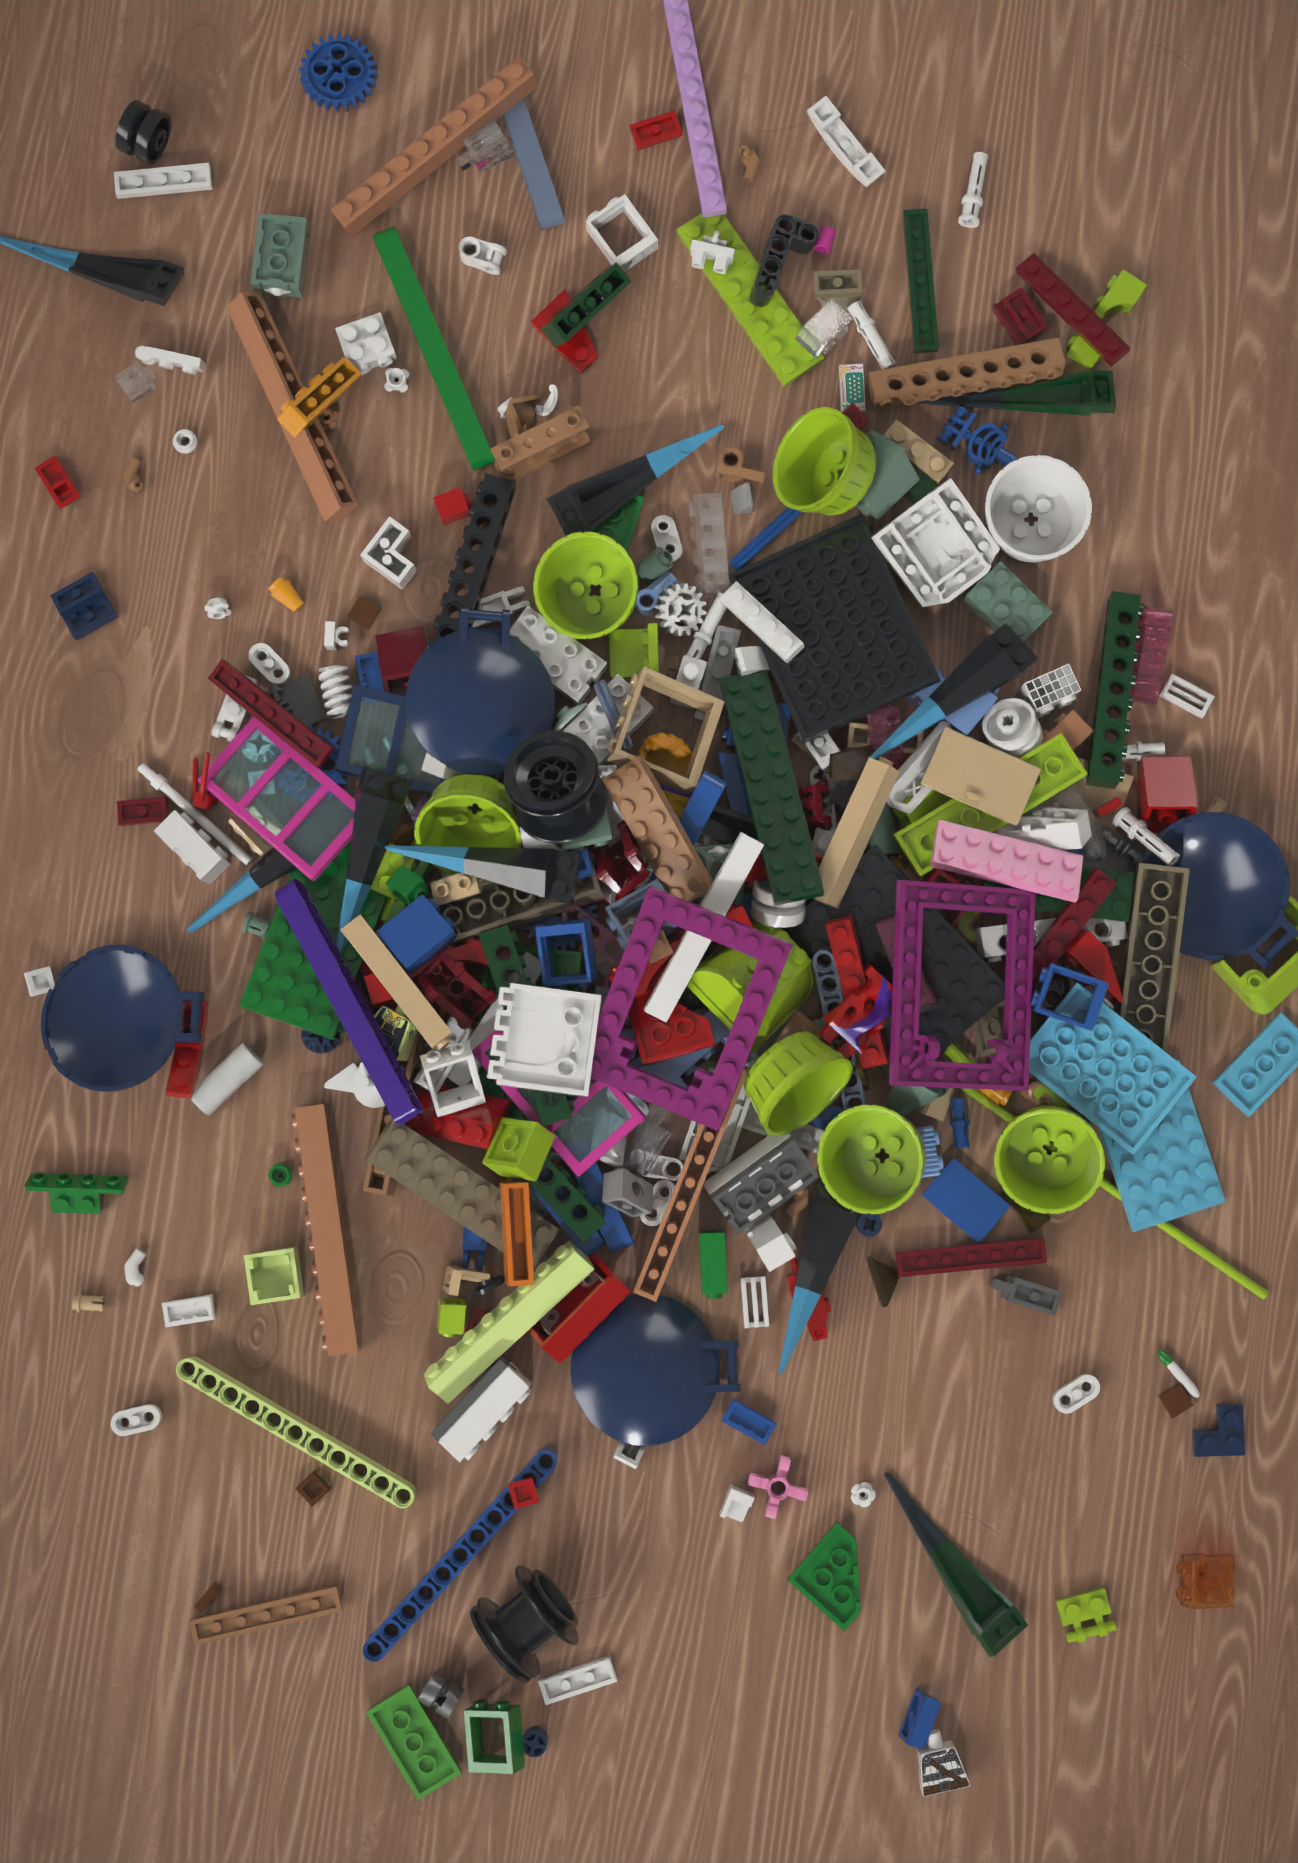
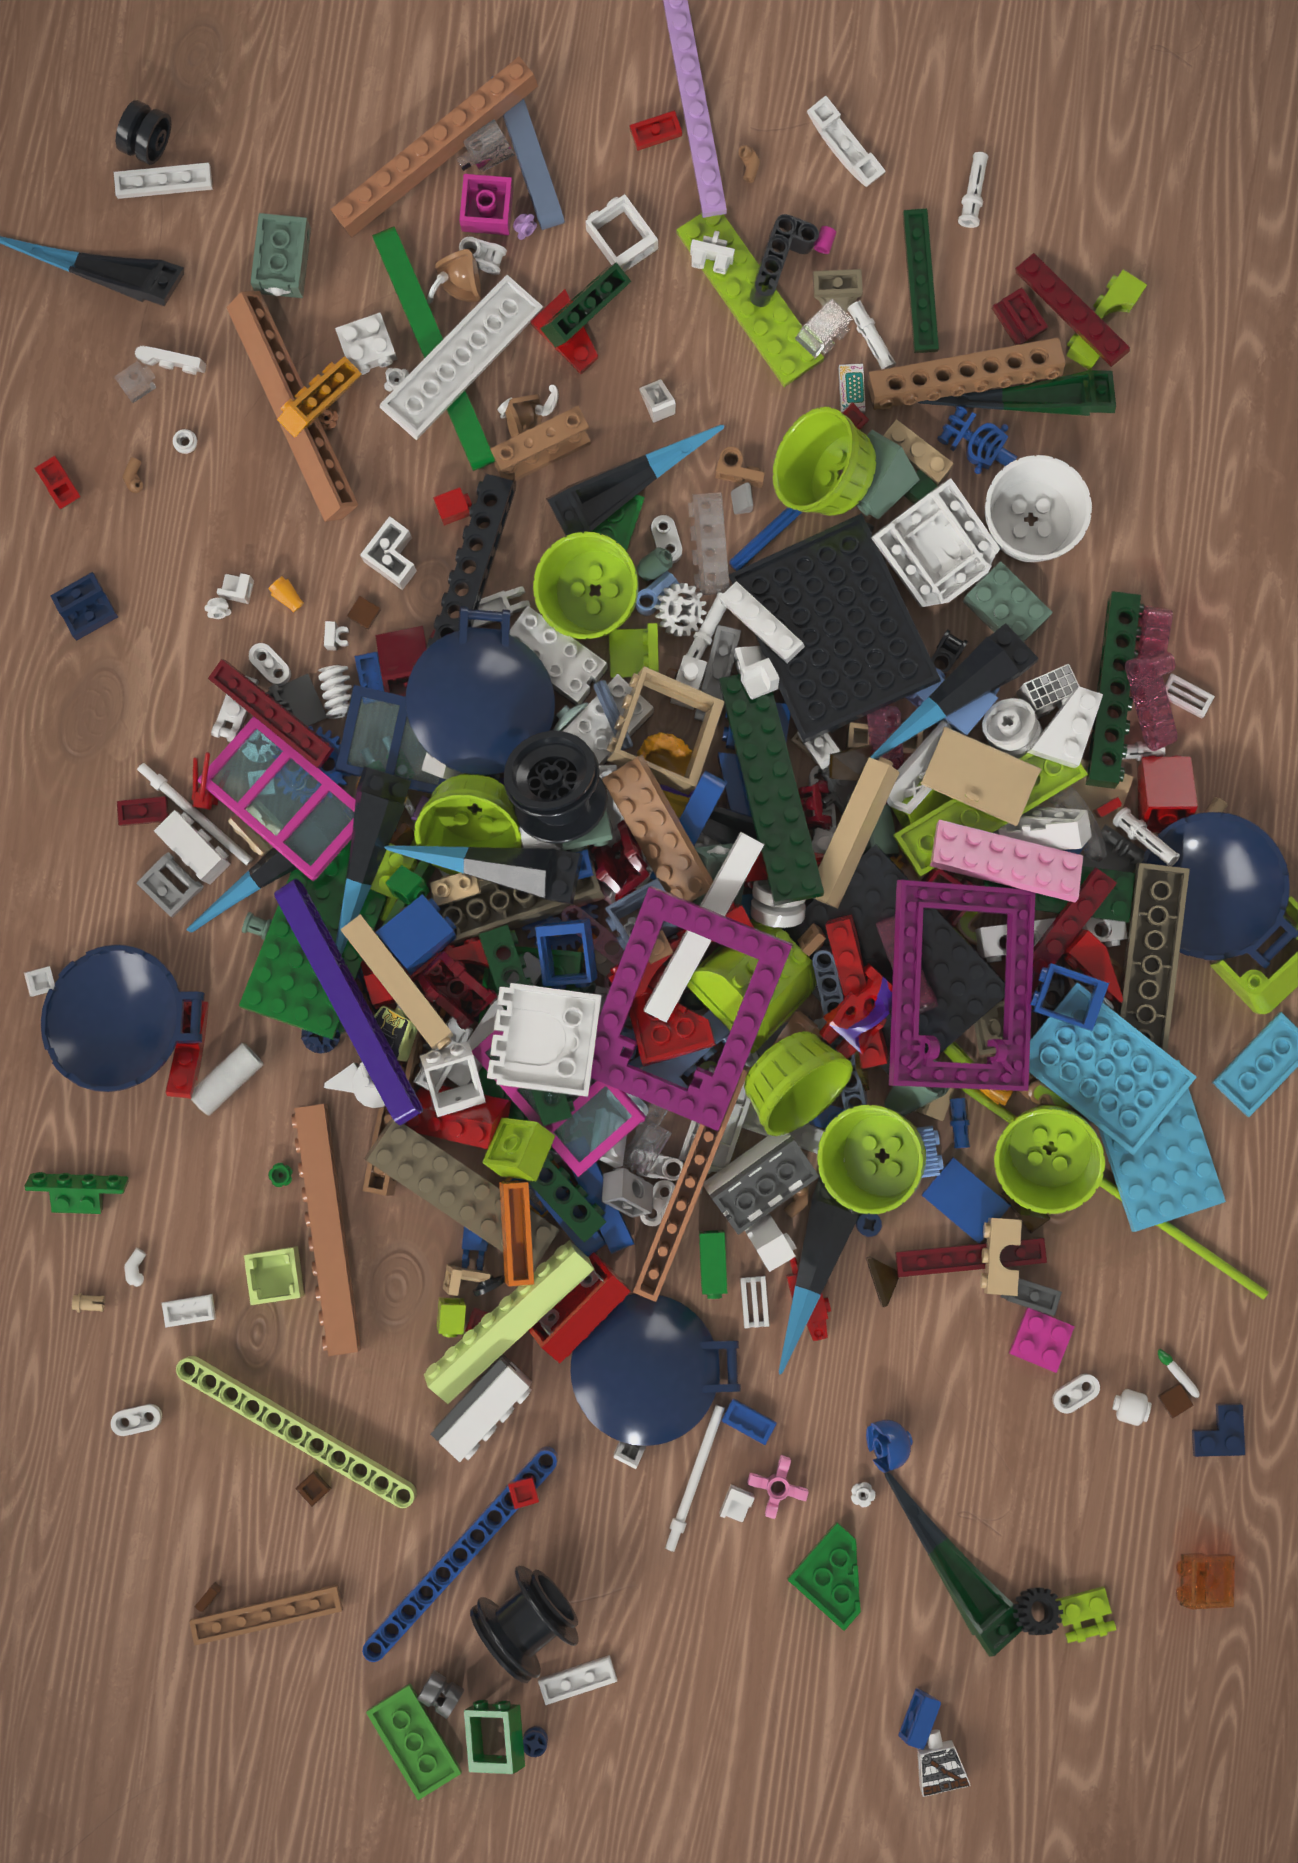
blue gear [299,33,378,113] -> none
none -> light grey plate [137,852,204,918]
none -> white panel [217,573,254,604]
none -> white plate [379,275,543,440]
none -> medium nougat hat [427,249,481,304]
none -> dark pink brick [459,174,514,235]
none -> lavender plate [513,214,537,240]
none -> white slope [639,379,676,423]
none -> white bar [665,1405,725,1552]
none -> white panel [741,658,779,699]
none -> medium nougat plate [797,923,826,956]
none -> blue cylinder [866,1420,913,1473]
none -> black piece [931,629,968,676]
none -> tan arch [980,1218,1022,1296]
none -> dark pink plate [1009,1307,1075,1373]
none -> black tyre [1013,1588,1063,1636]
none -> white wedge [1027,686,1103,768]
none -> white head [1112,1389,1152,1426]
none -> clear pink beam [1125,651,1178,751]

